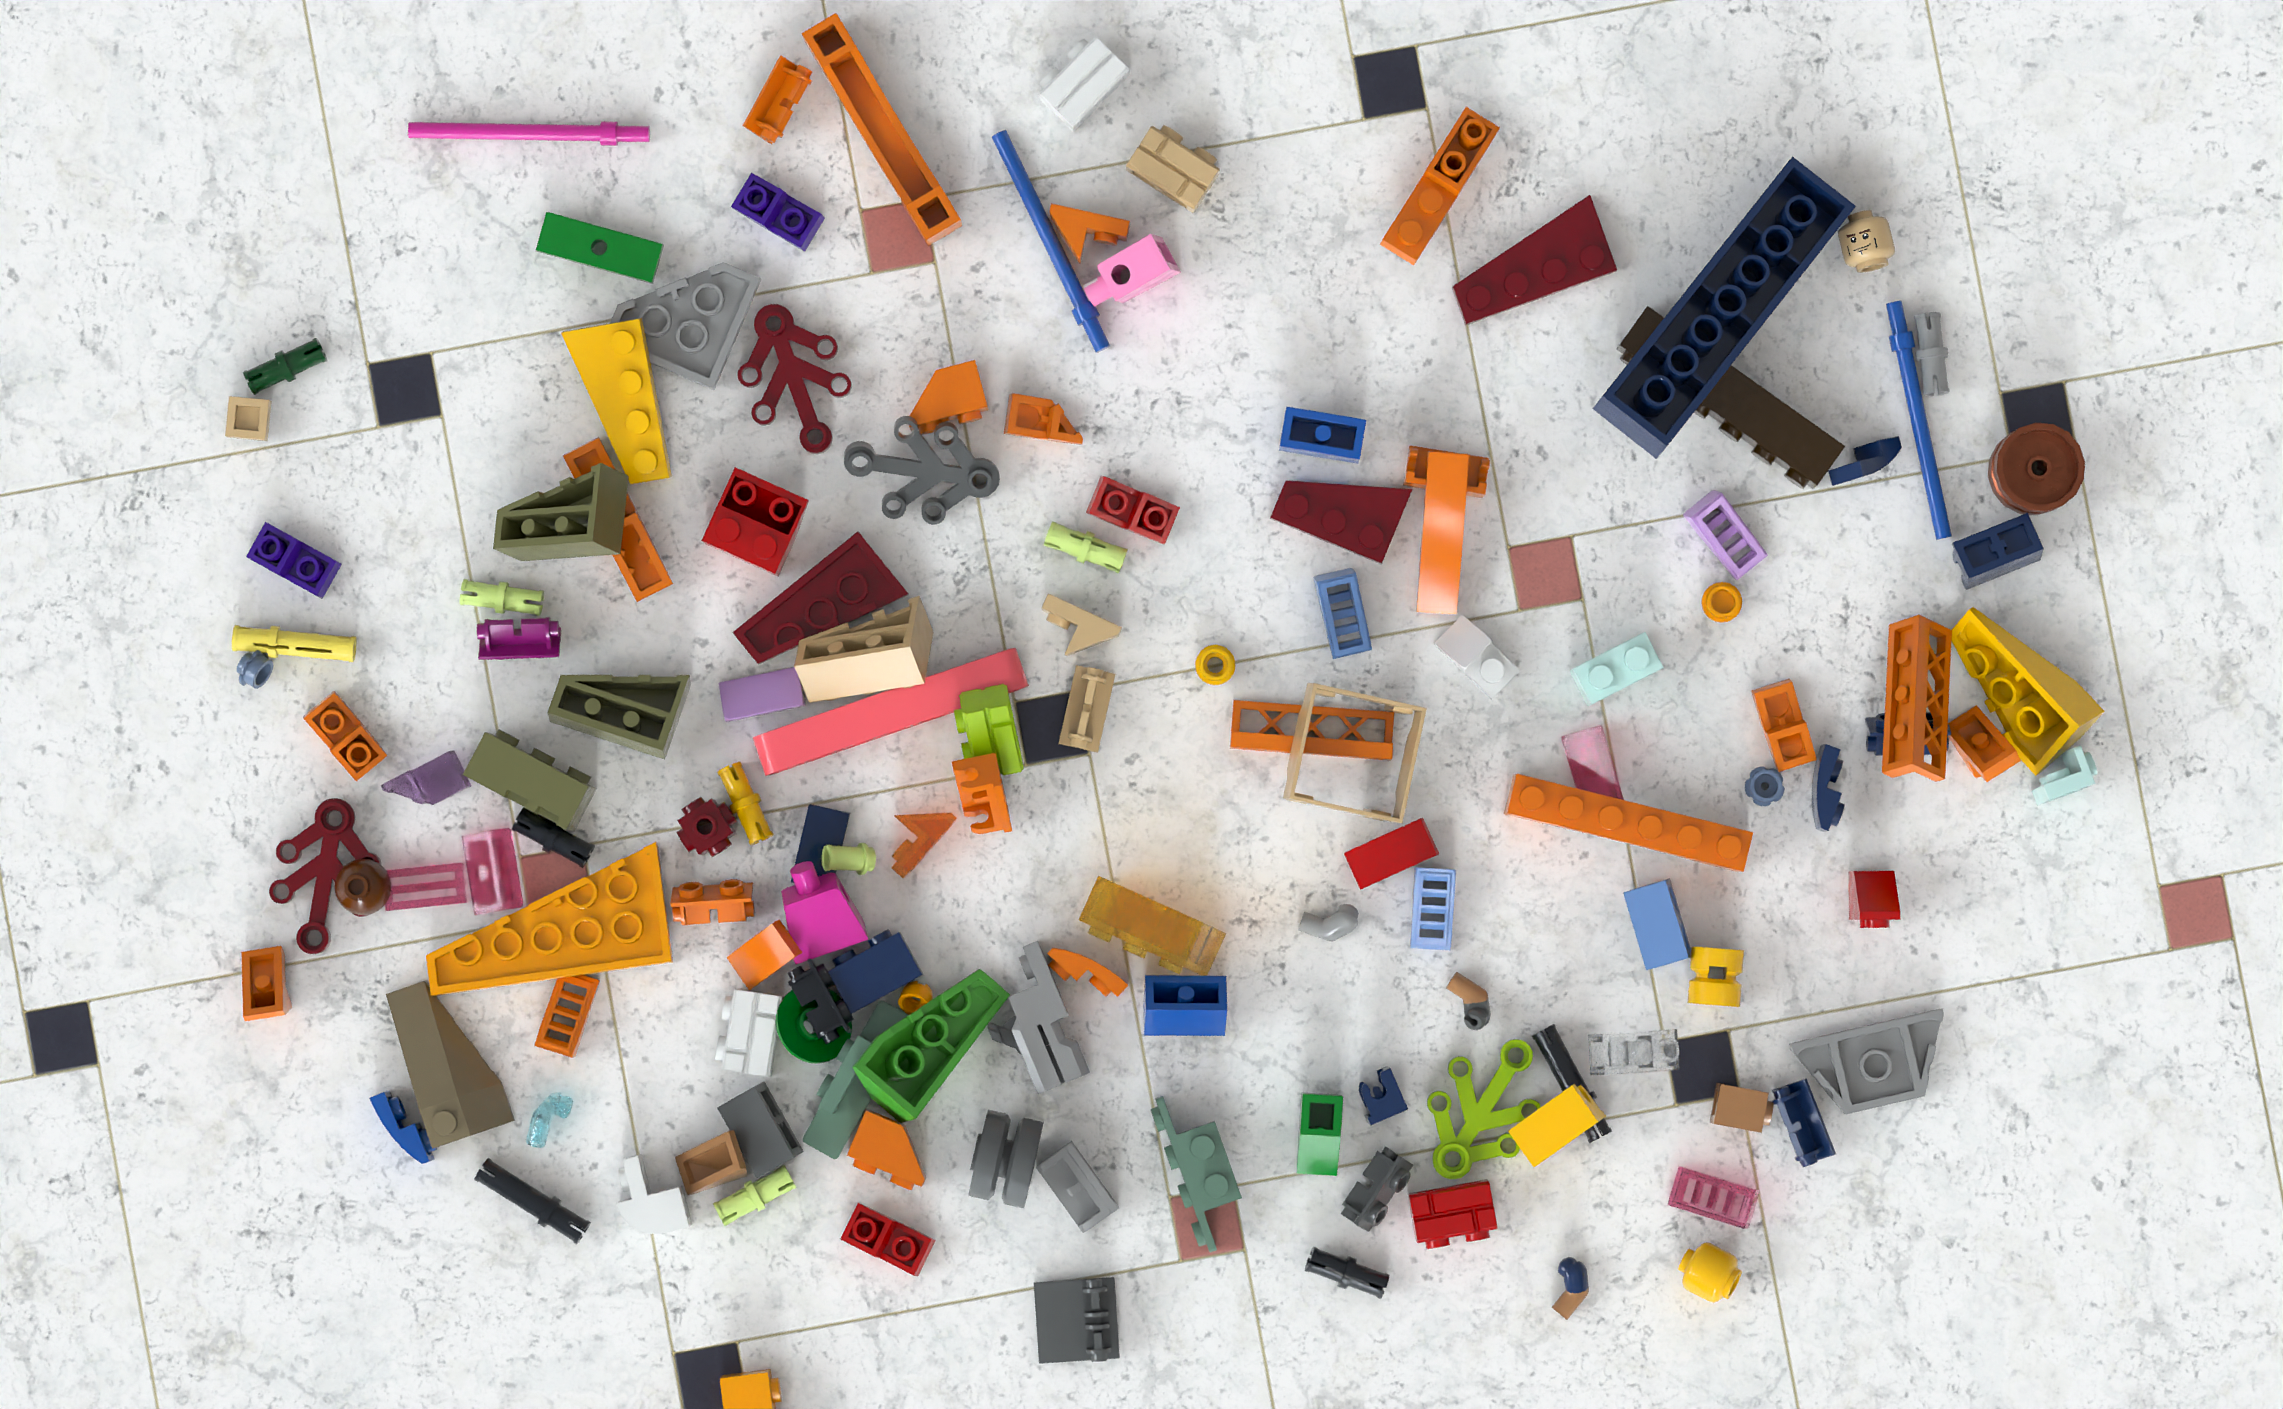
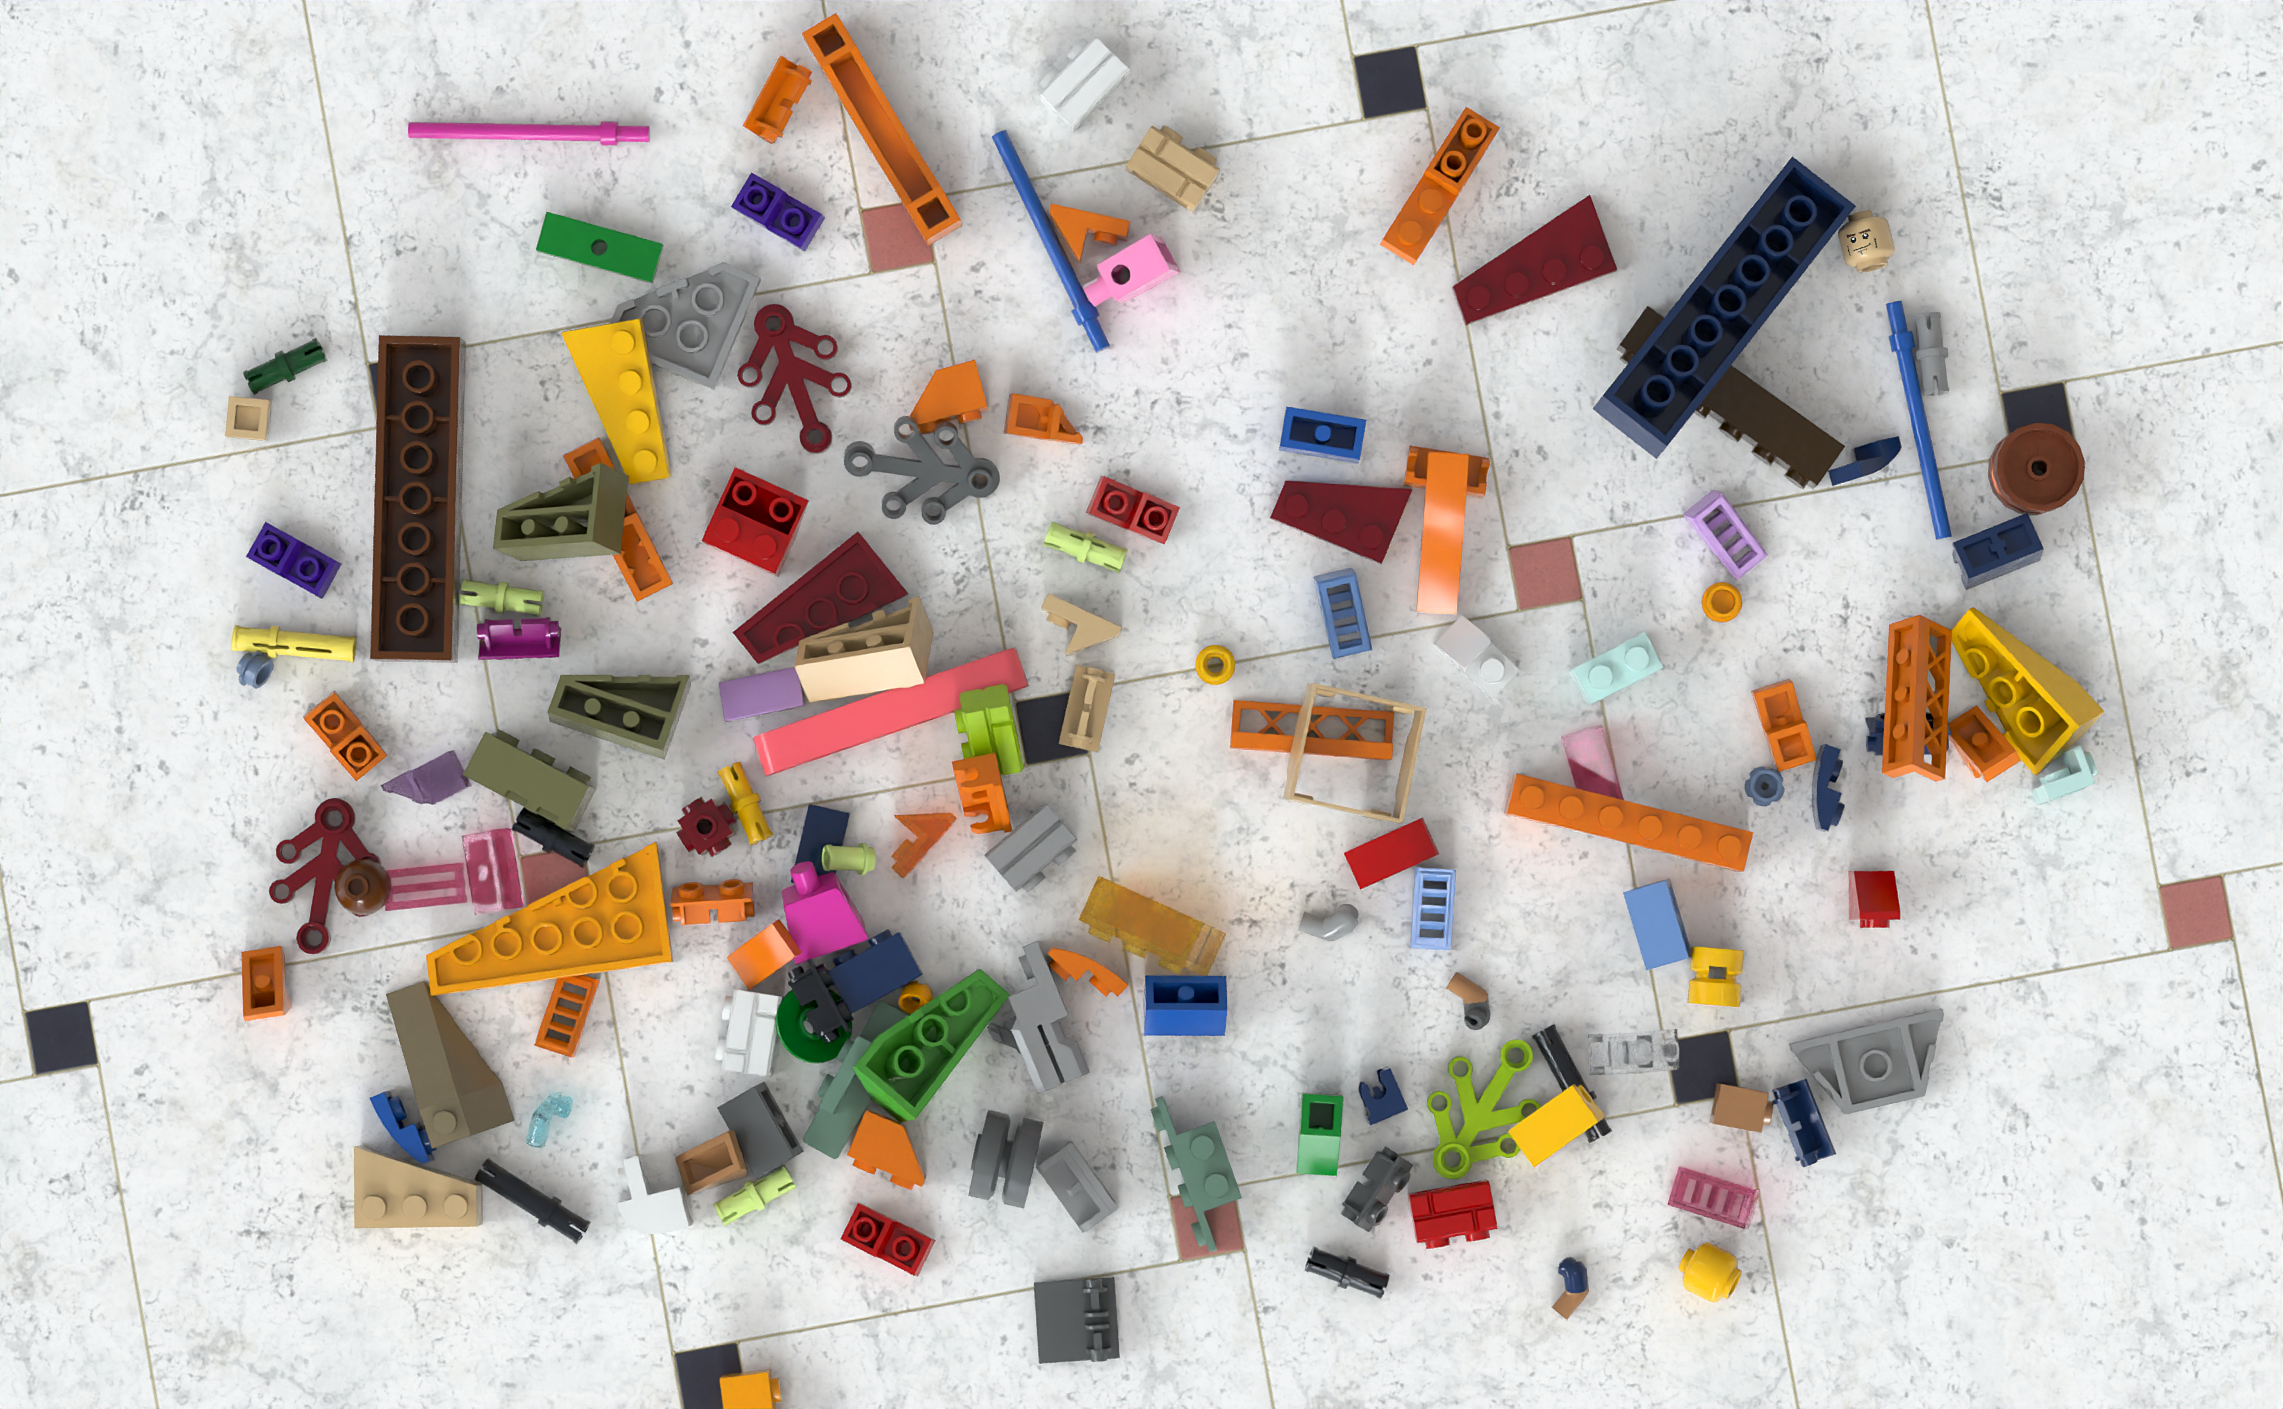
none -> tan wedge [354,1145,483,1228]
none -> reddish brown brick [370,335,466,663]
none -> light grey brick [985,803,1077,893]

